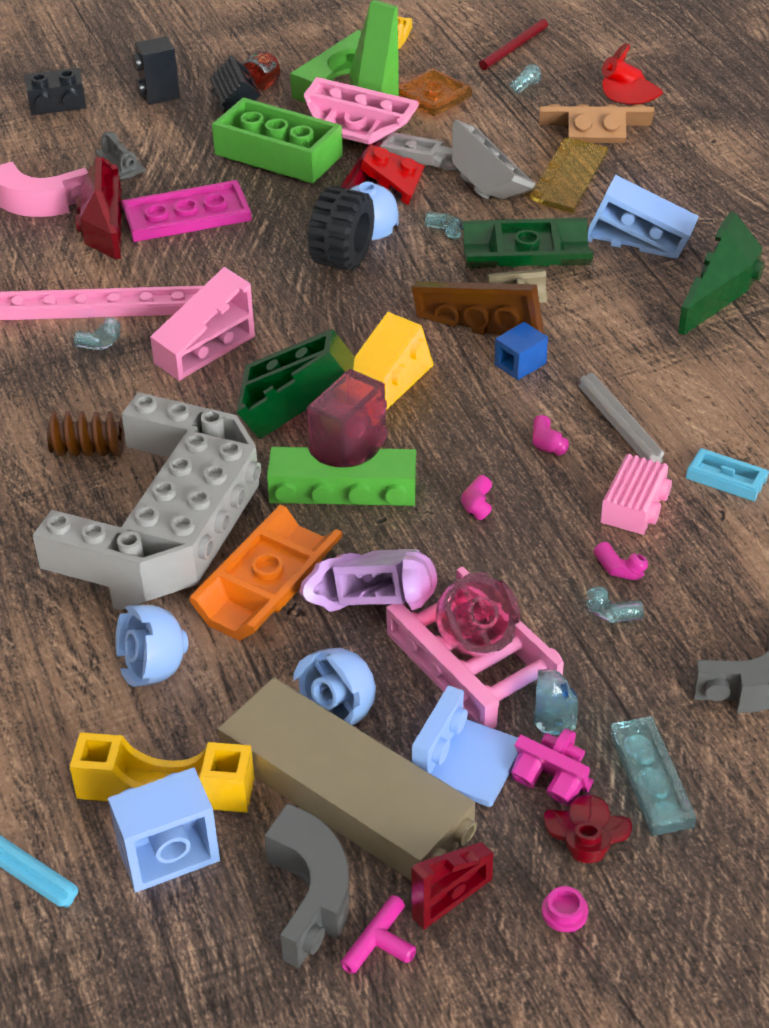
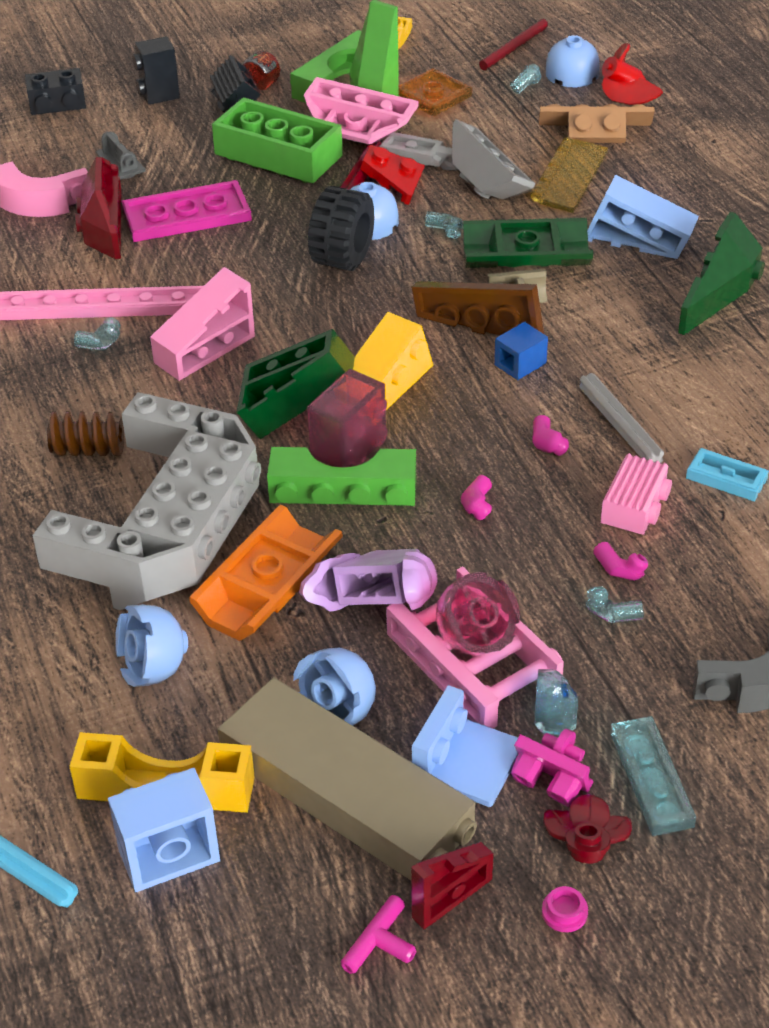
dark grey arch [264,803,350,968] -> none
none -> light blue cylinder [546,35,600,87]

